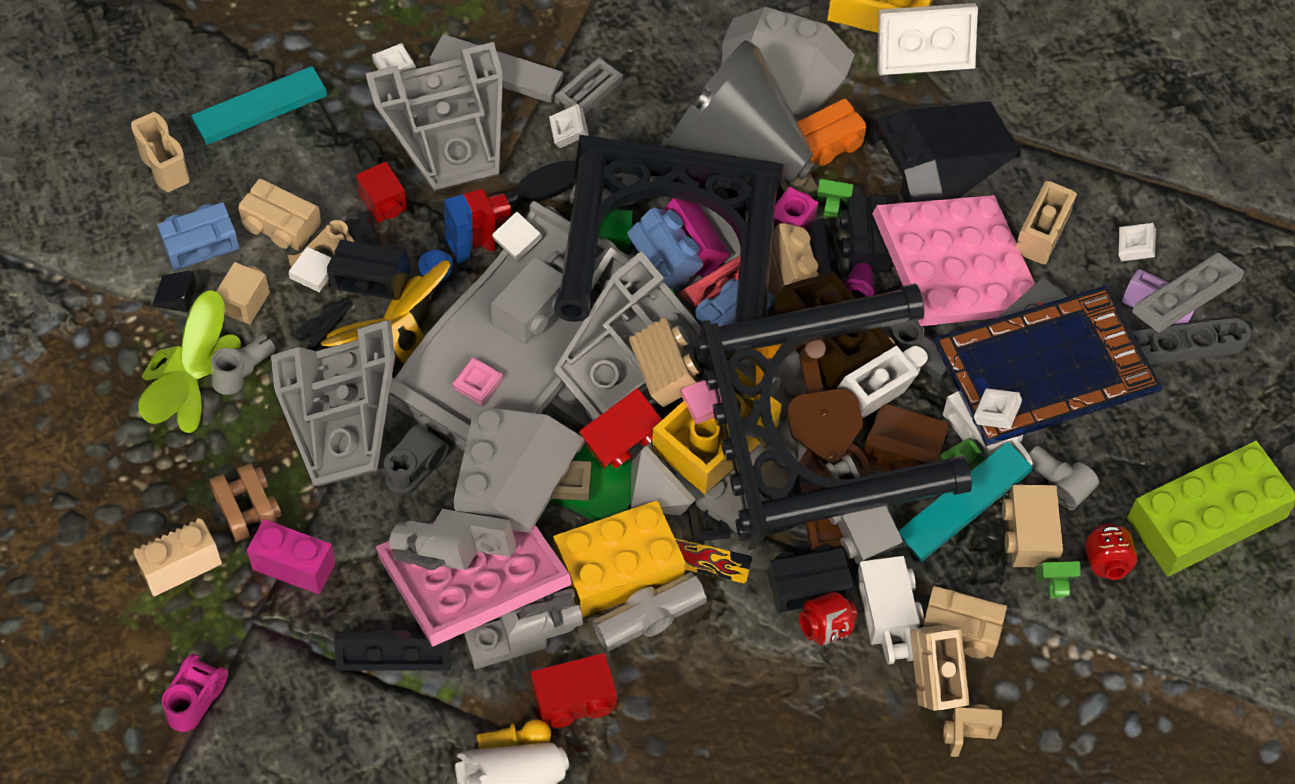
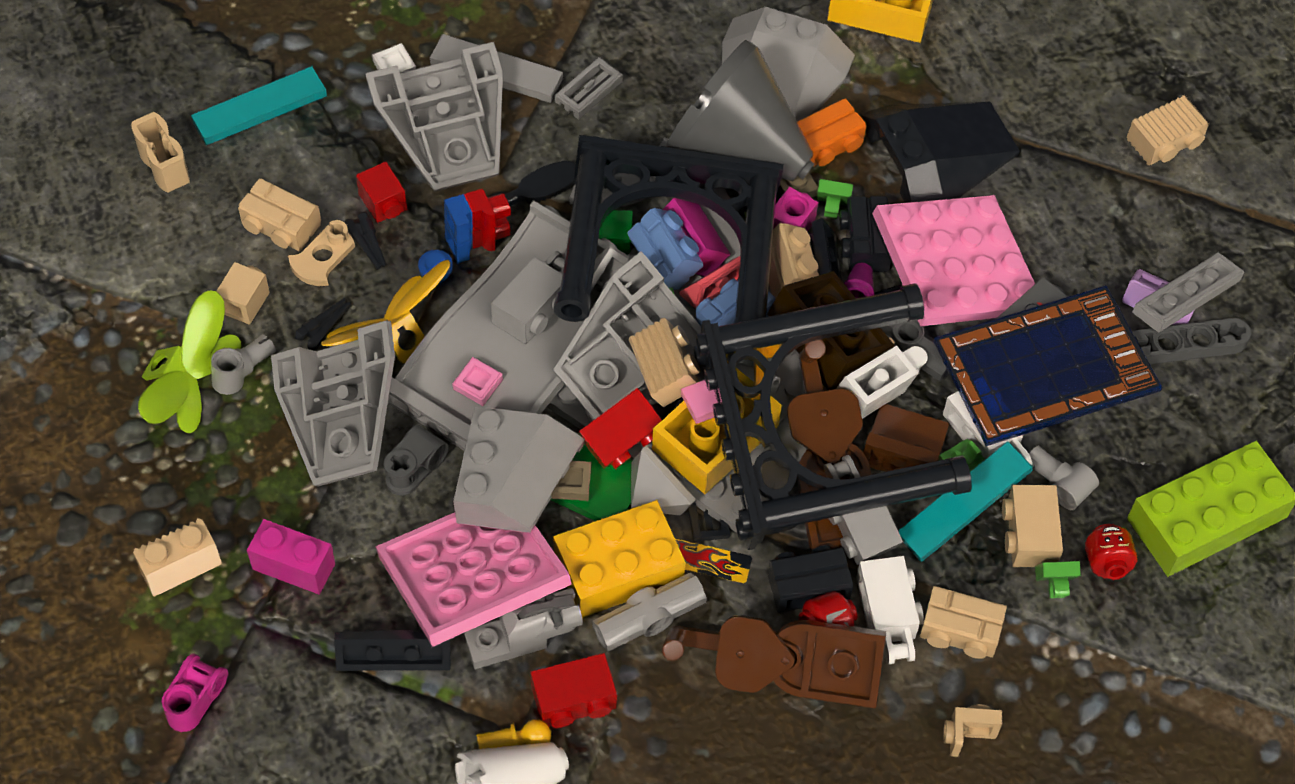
black slope [153,271,196,312] -> none
medium blue brick [157,202,239,271] -> none
medium nougat brick [209,463,282,542] -> none
white tile [289,247,331,292] -> none
black brick [327,239,411,300] -> none
light grey plate [389,509,517,570] -> none
white tile [492,212,542,261] -> none
white tile [549,104,589,148] -> none
white tile [878,3,978,75] -> none
tan brick [910,624,969,711] -> none
white tile [974,388,1022,429] -> none
tan brick [1016,181,1077,264] -> none
white tile [1118,223,1156,261] -> none
none -> reddish brown plate [662,615,886,709]
none -> tan brick [1127,95,1209,165]

